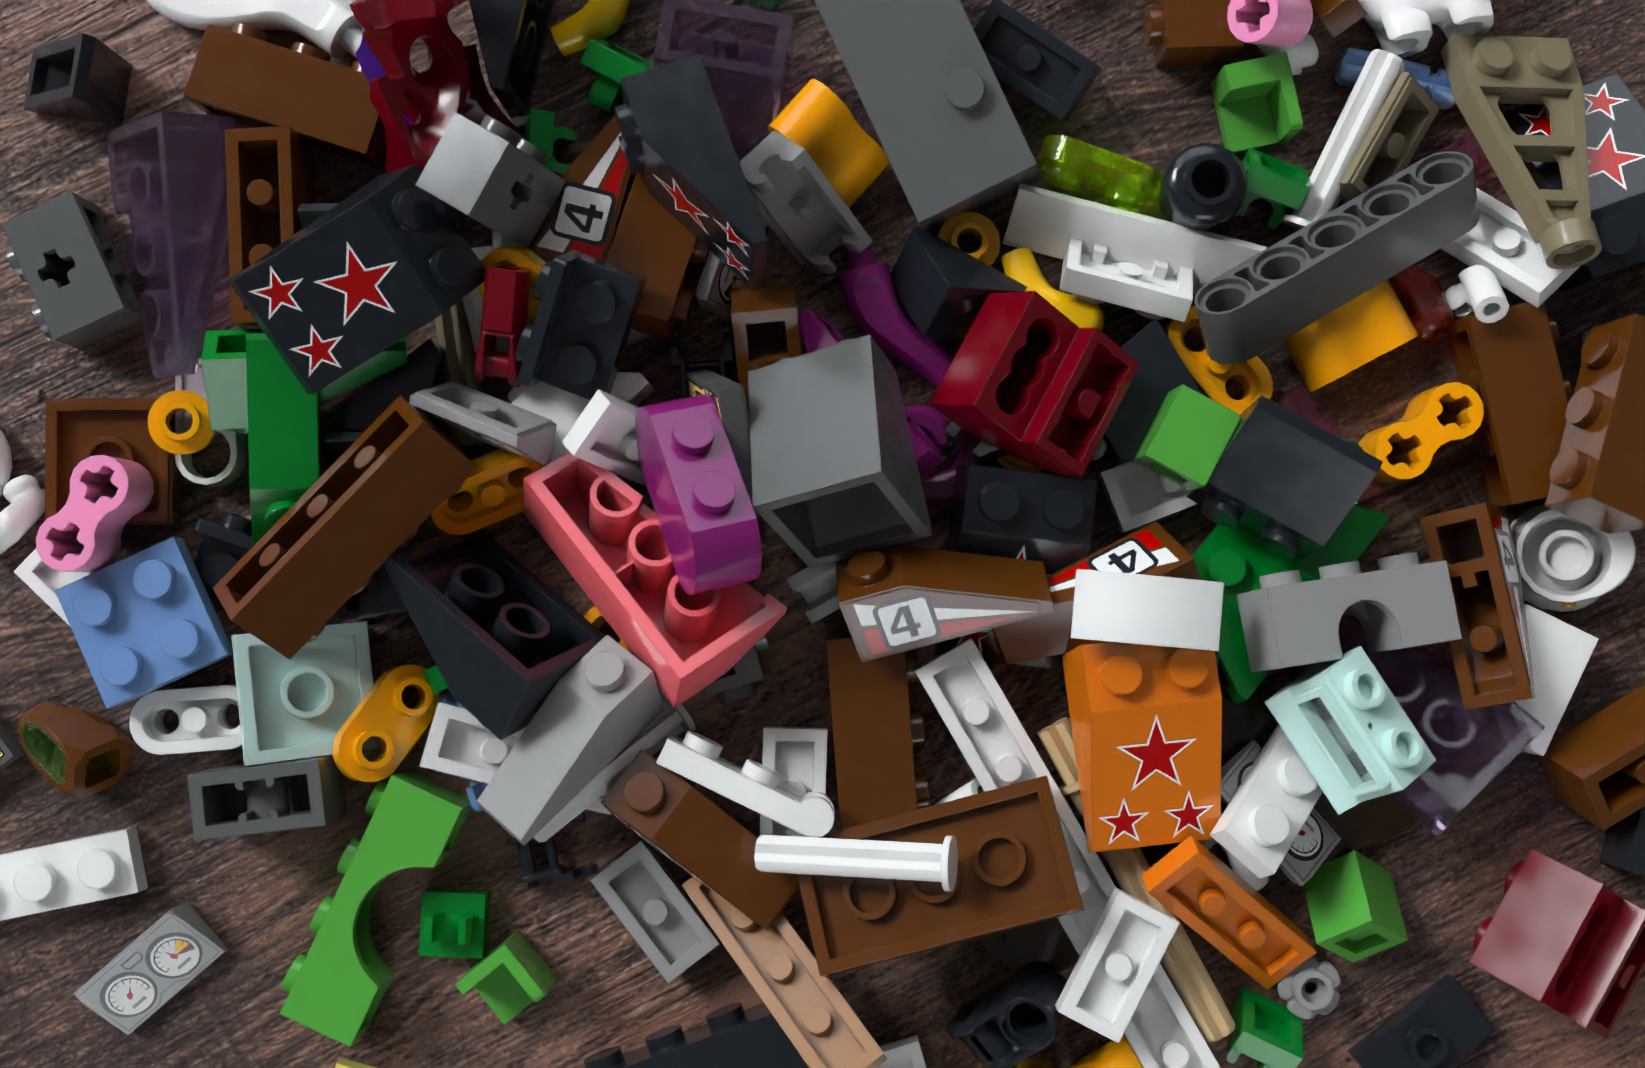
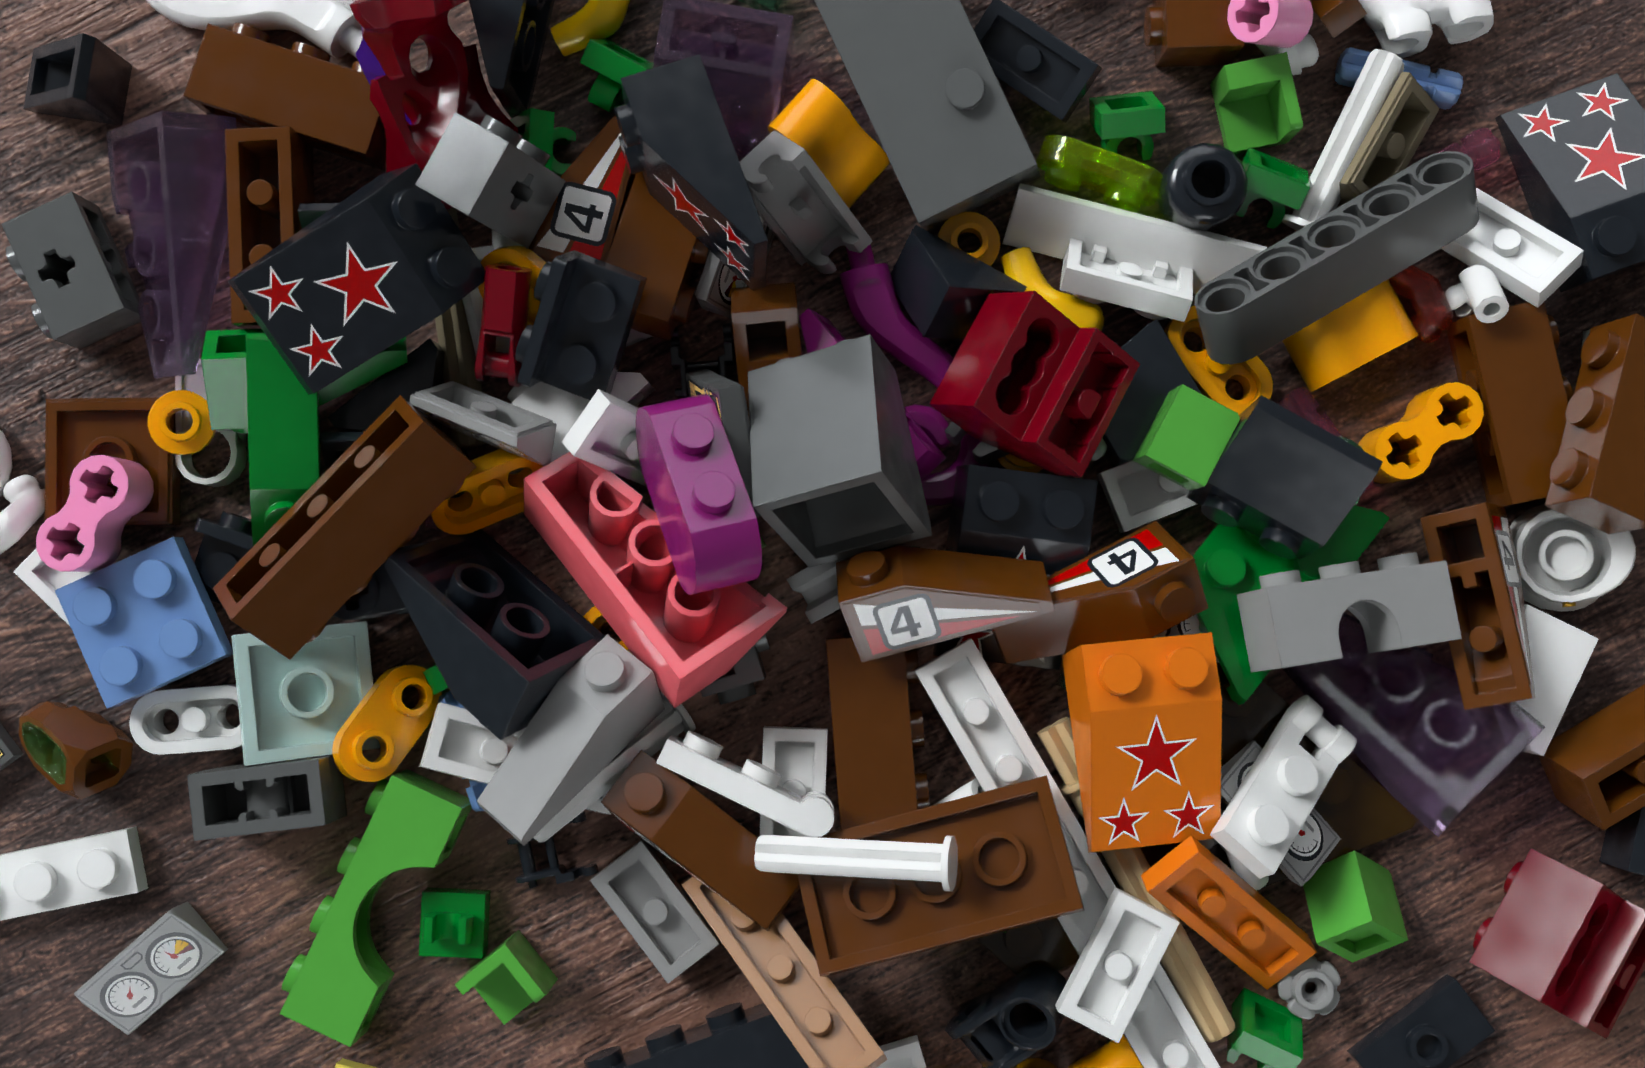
white slope [1071,569,1224,651] -> none
light aqua window [1265,646,1436,815] -> none
dark tan plate [1440,34,1602,269] -> none
none -> green tile [1089,91,1165,164]

